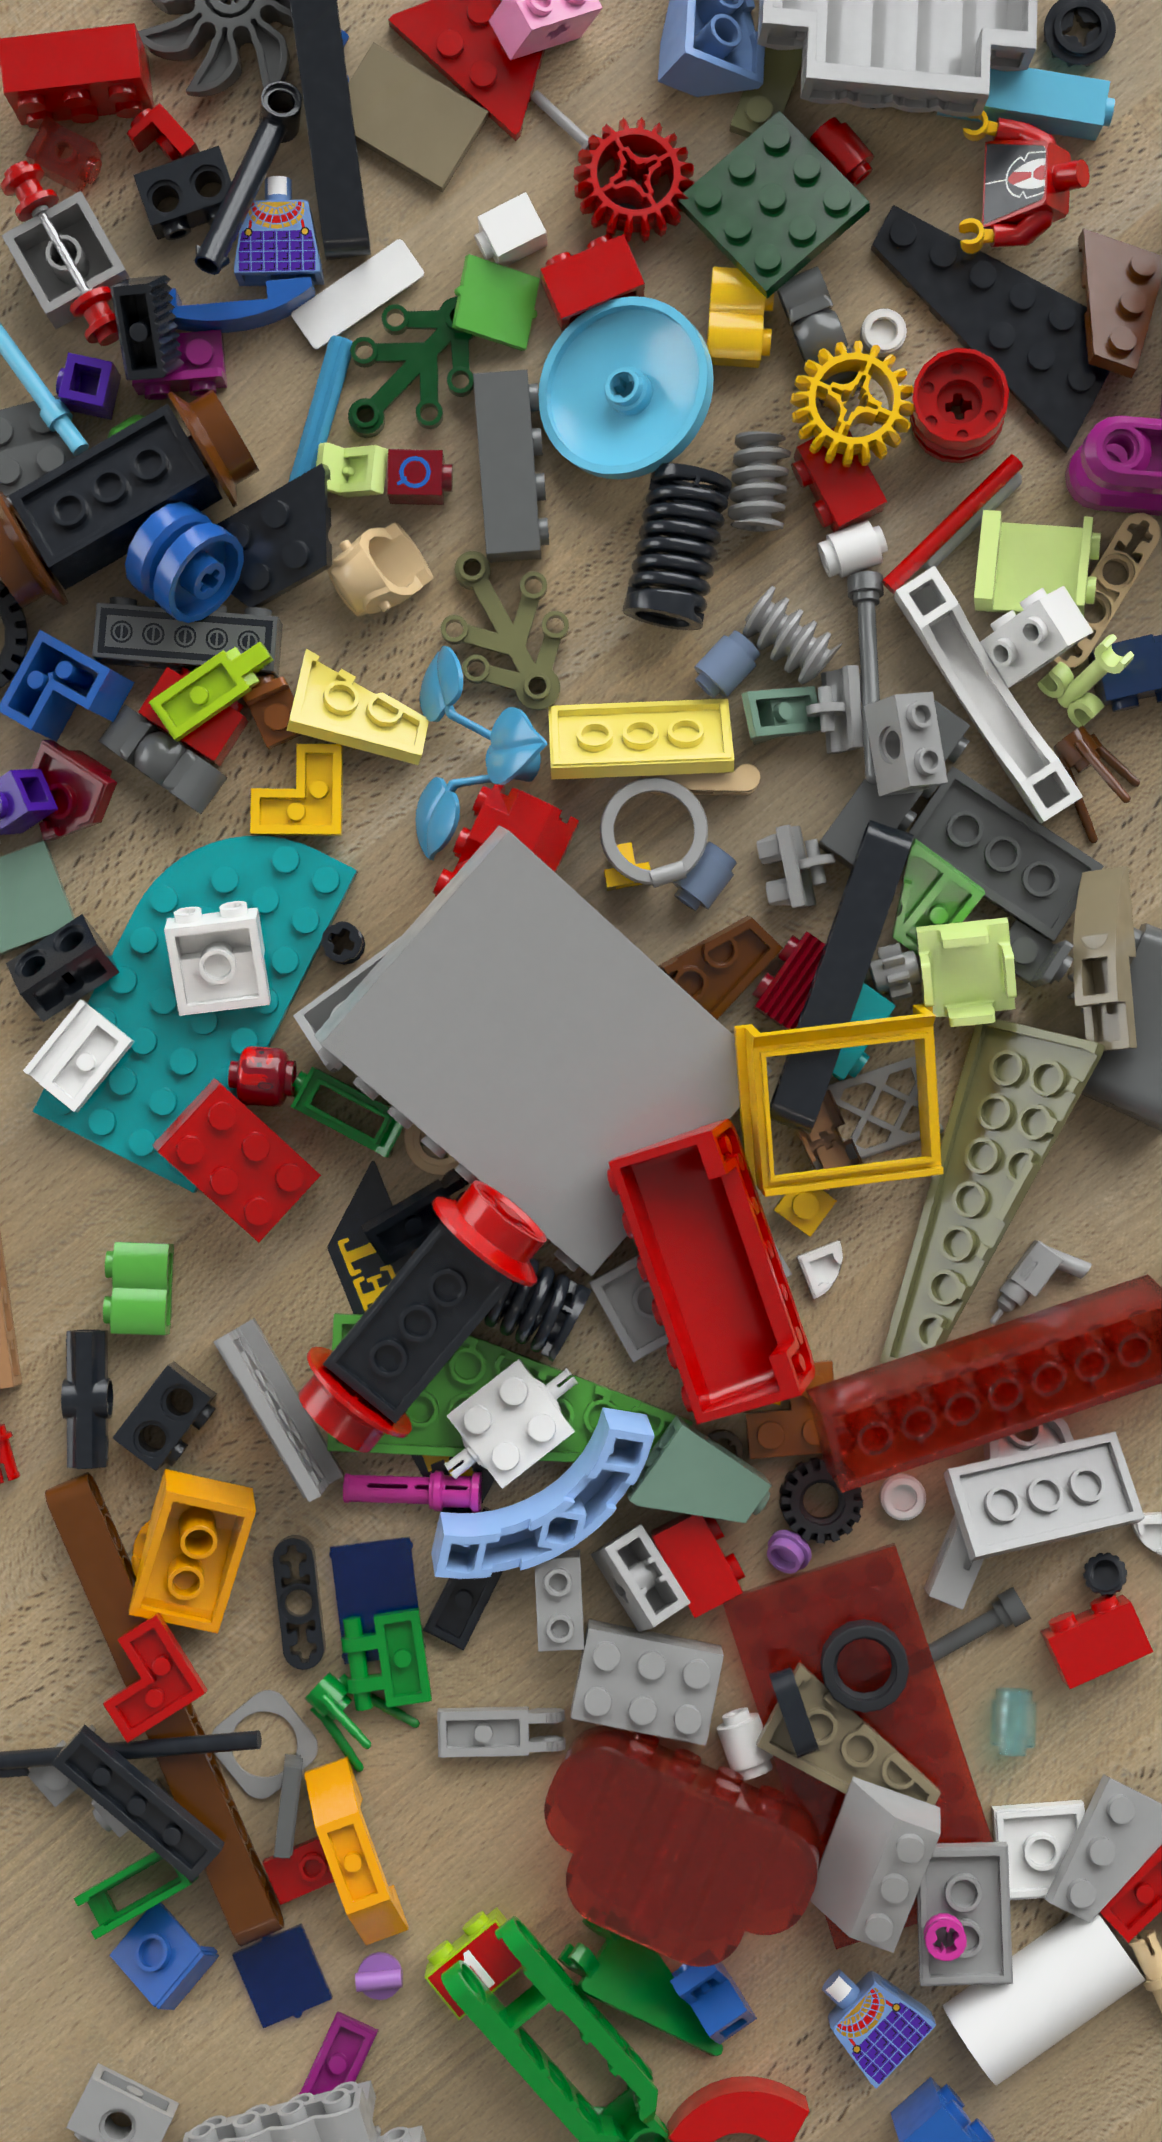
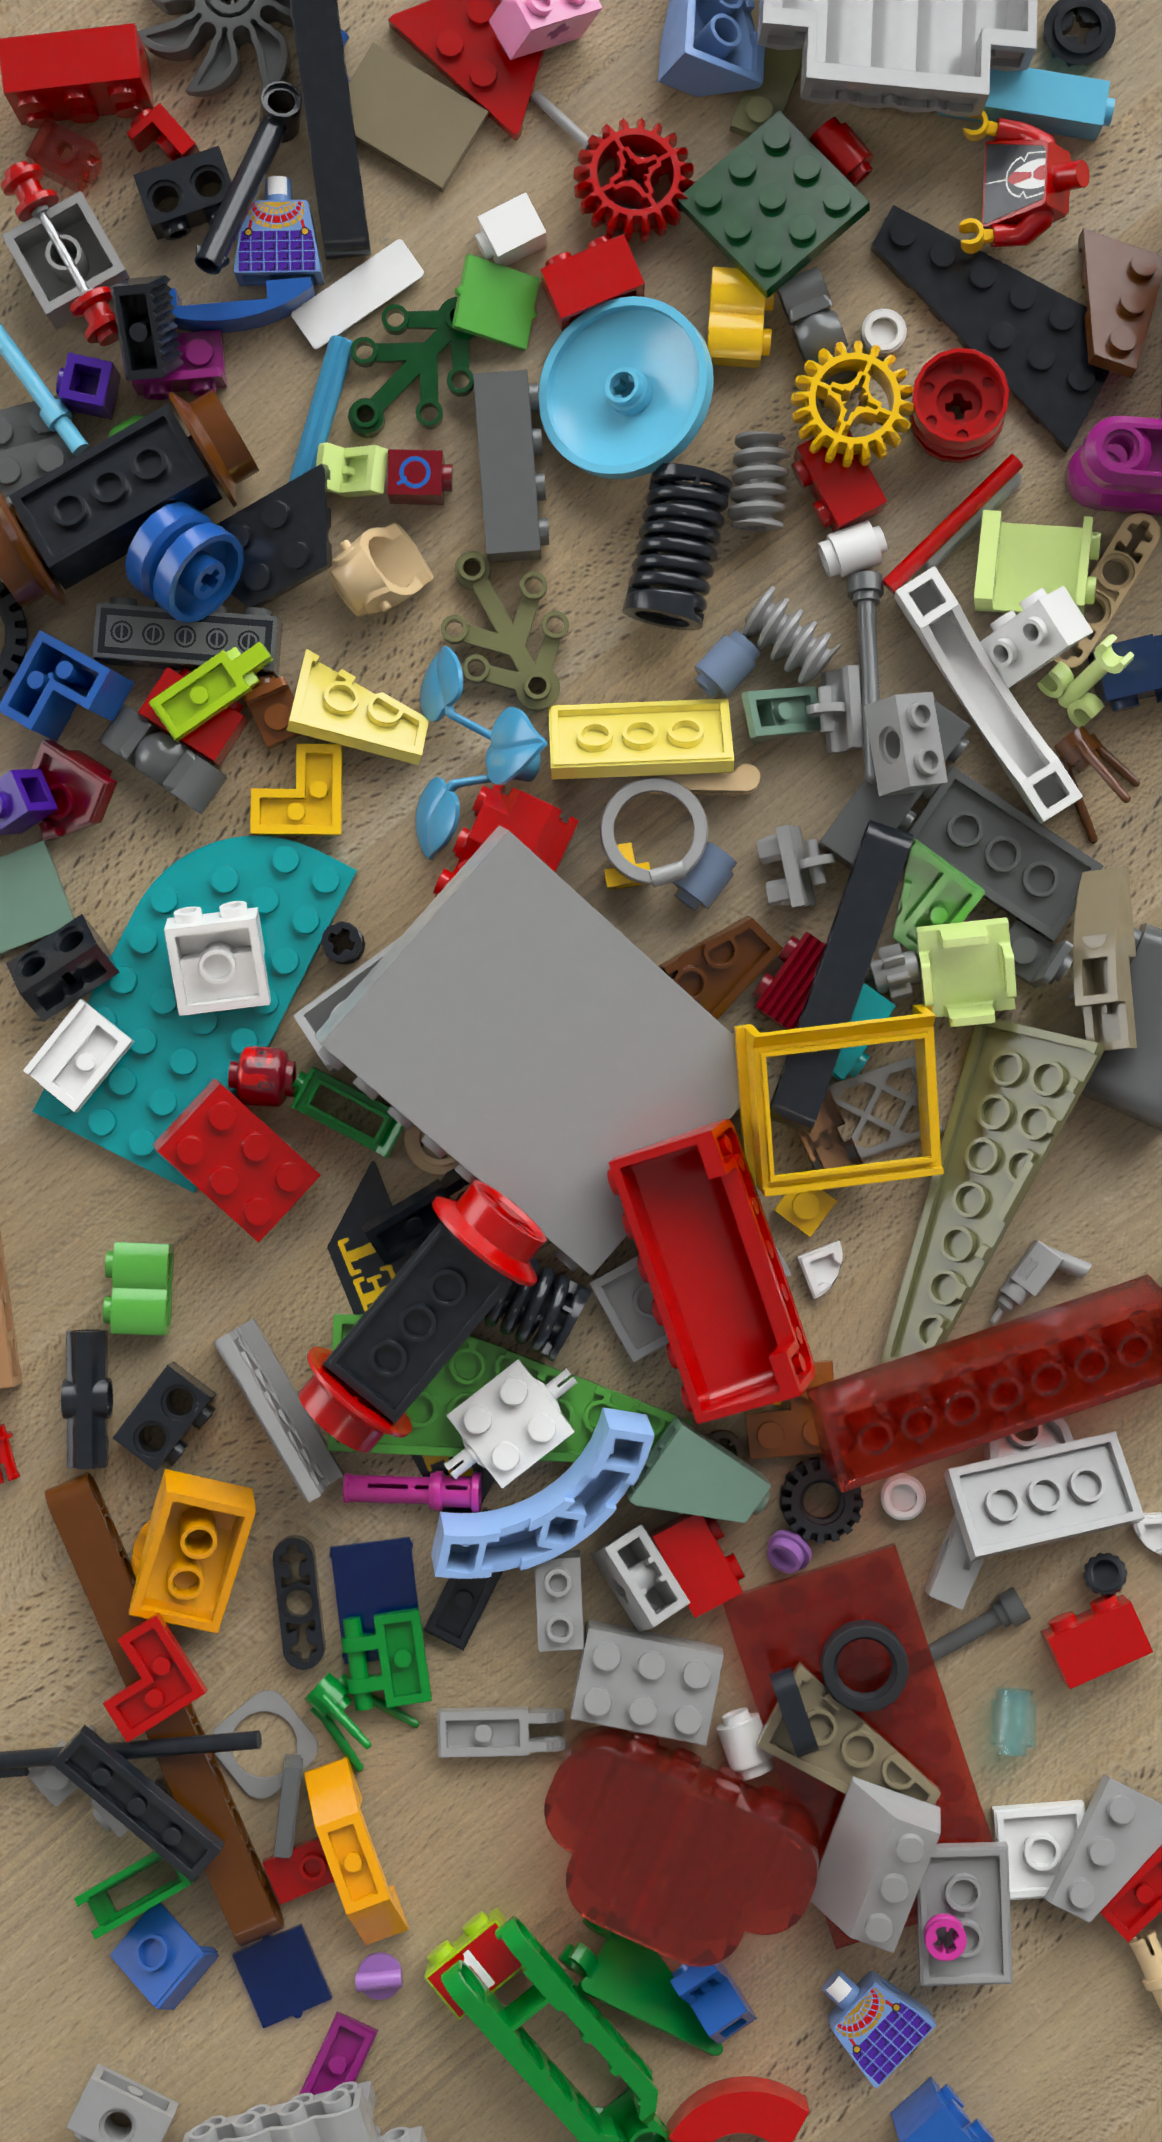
white brick [943,1913,1145,2086] -> none

